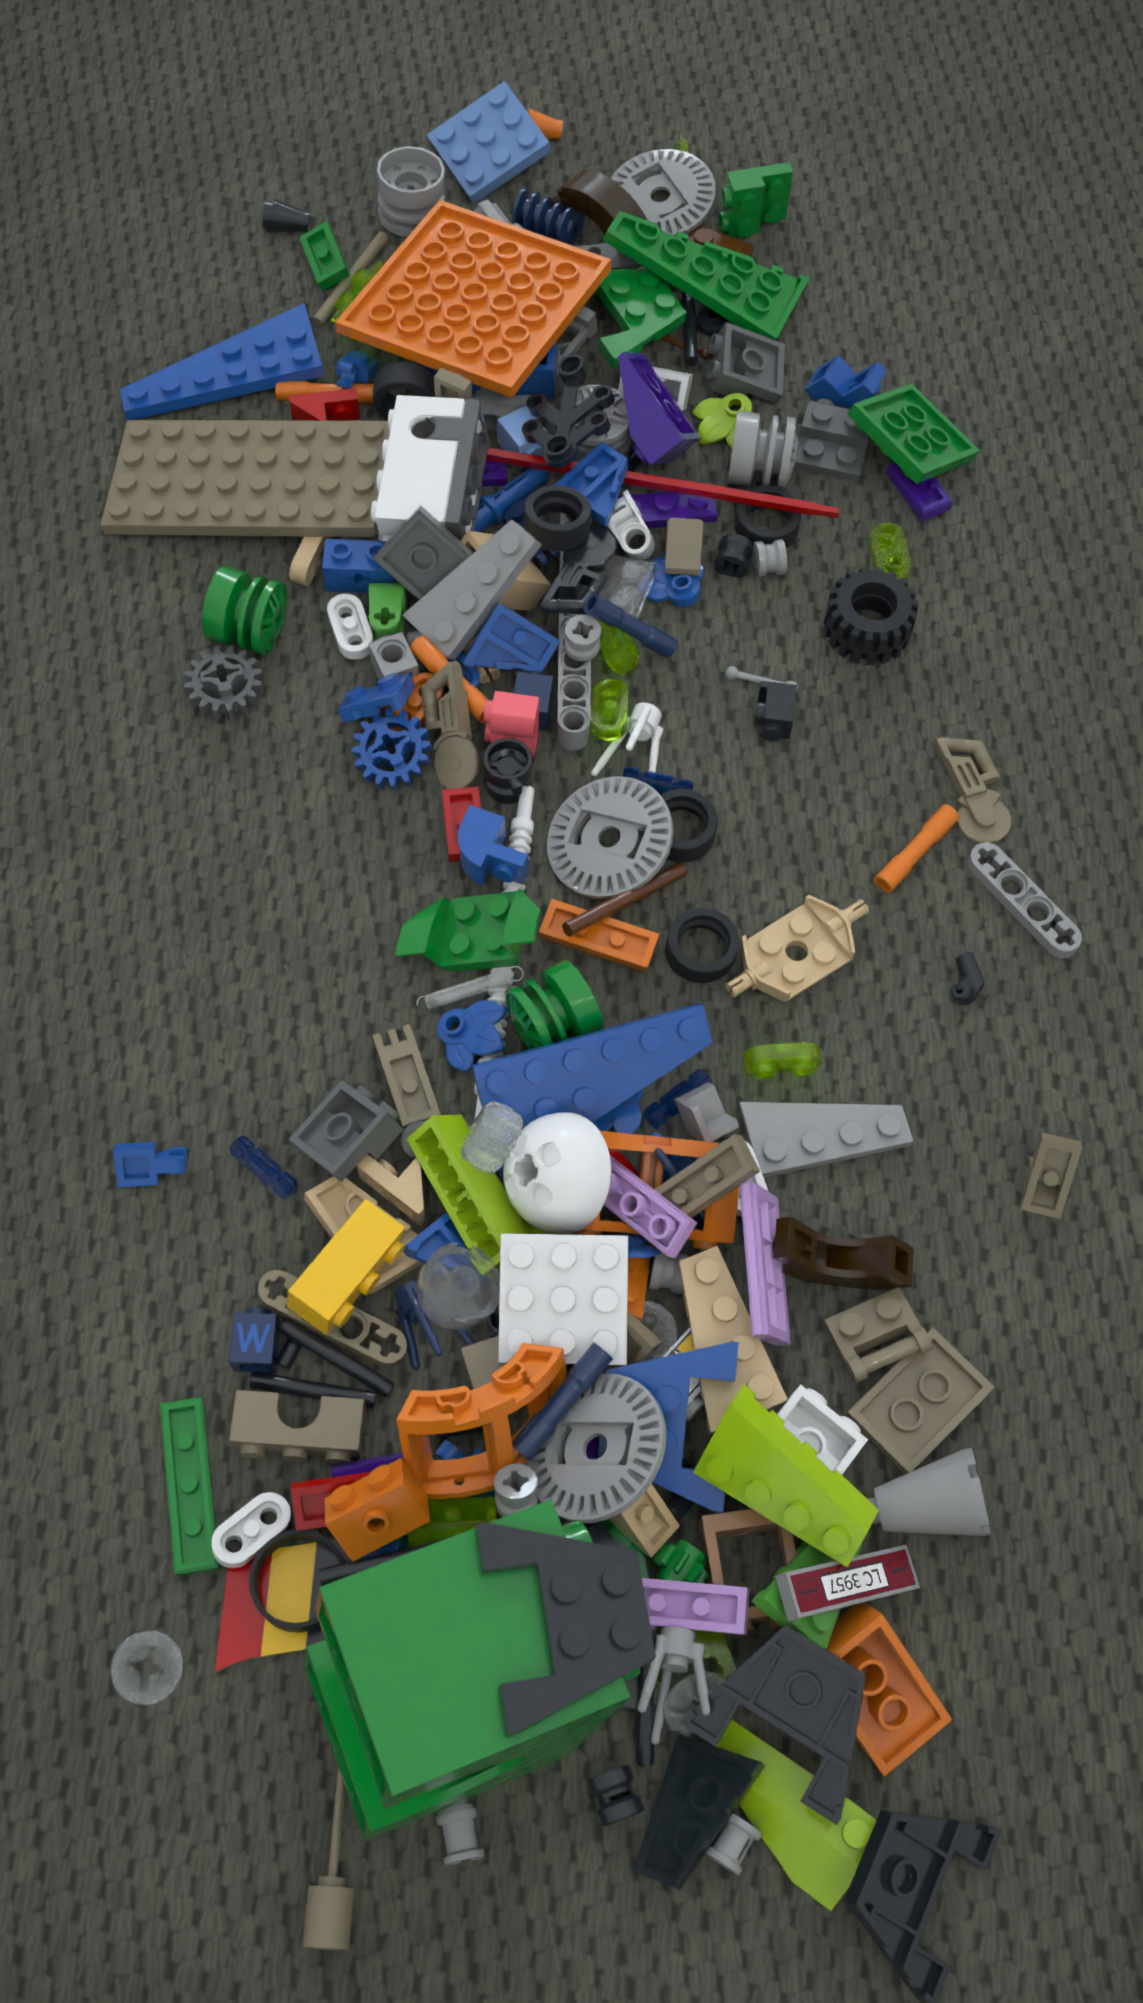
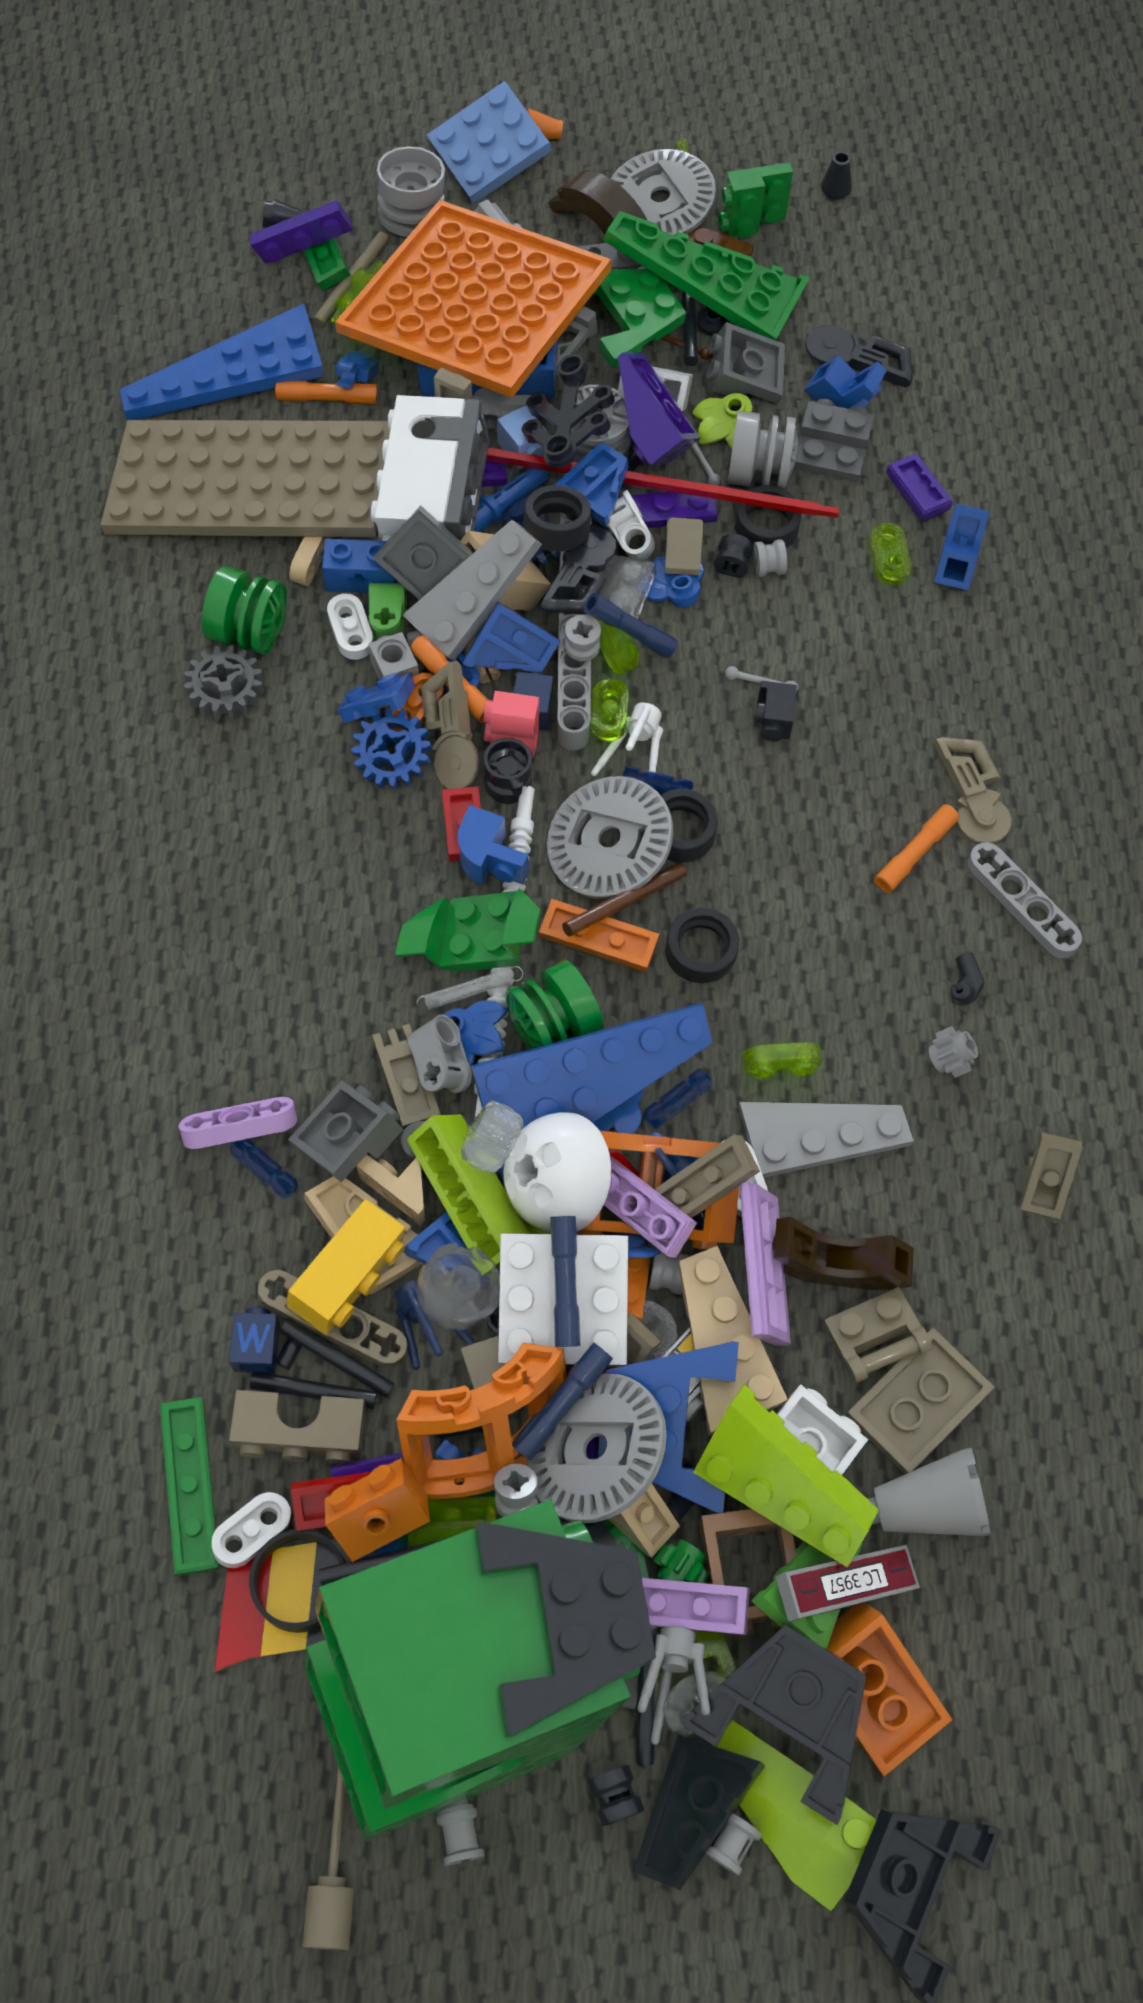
clear gear [111,1631,183,1705] -> none
blue plate [113,1142,188,1188] -> none
red slope [289,388,360,421] -> none
black tyre [372,362,435,420] -> none
dark blue piece [512,187,585,245] -> none
light grey panel [674,1082,739,1142] -> none
tan plate [725,895,869,1002] -> none
black tyre [824,567,918,665] -> none
green plate [847,383,980,484] -> none
none -> lavender beam [179,1097,298,1149]
none -> dark purple plate [249,200,353,263]
none -> light grey piece [408,1014,472,1093]
none -> dark blue piece [550,1216,581,1347]
none -> light grey hinge [691,443,721,486]
none -> black piece [805,325,913,387]
none -> black cone [821,151,852,200]
none -> light grey gear [929,1026,978,1078]
none -> blue brick [934,503,990,590]

